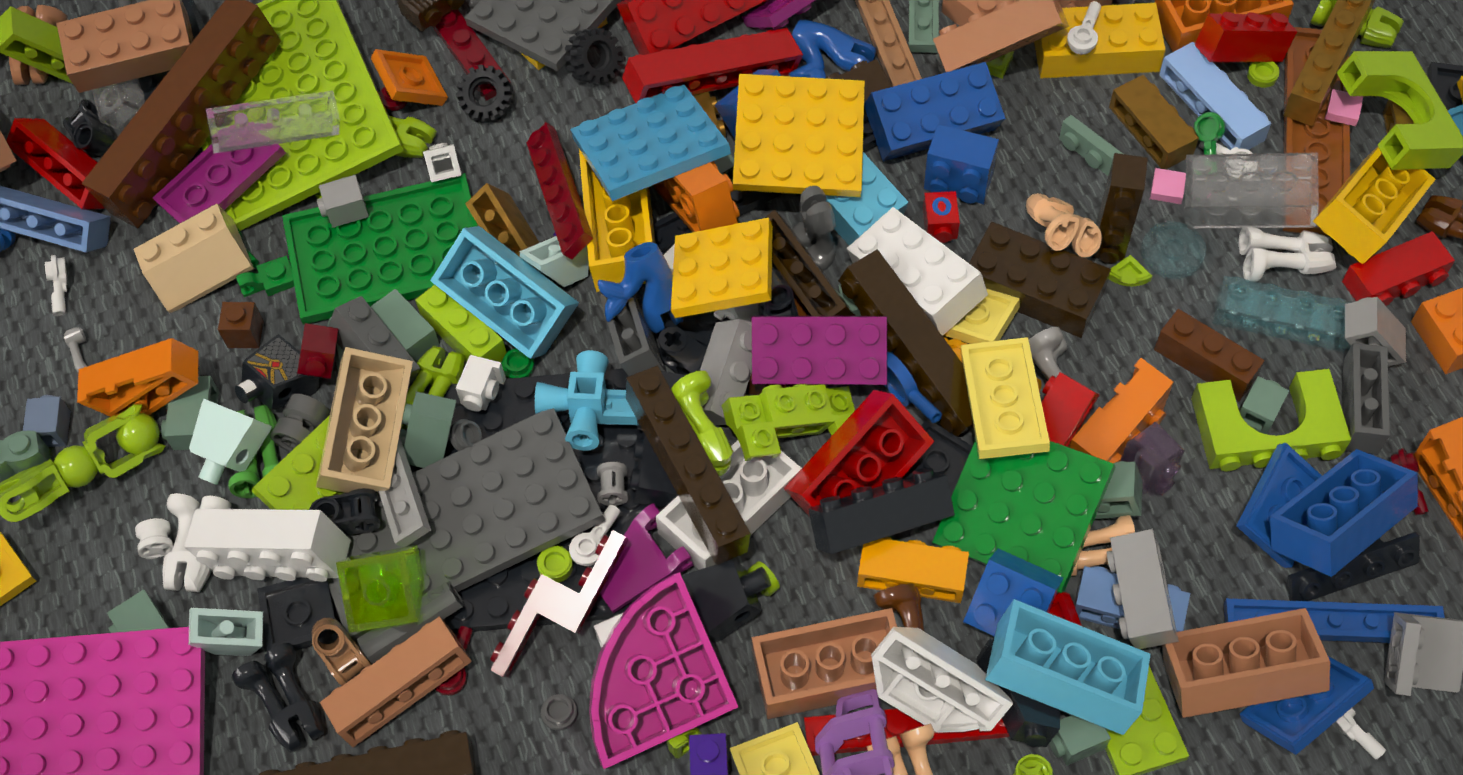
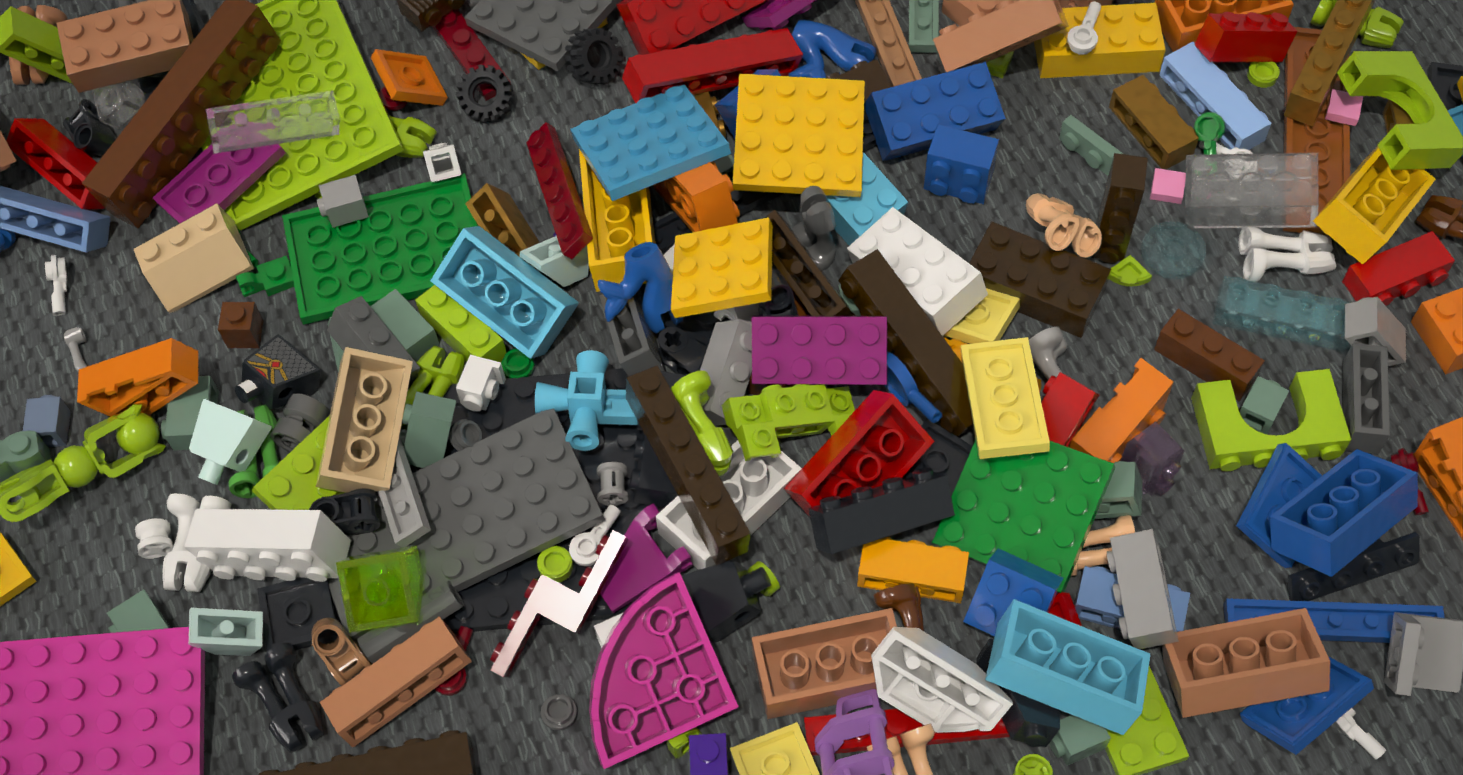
dark red brick [297,323,338,379] -> none
red brick [923,191,960,243] -> none

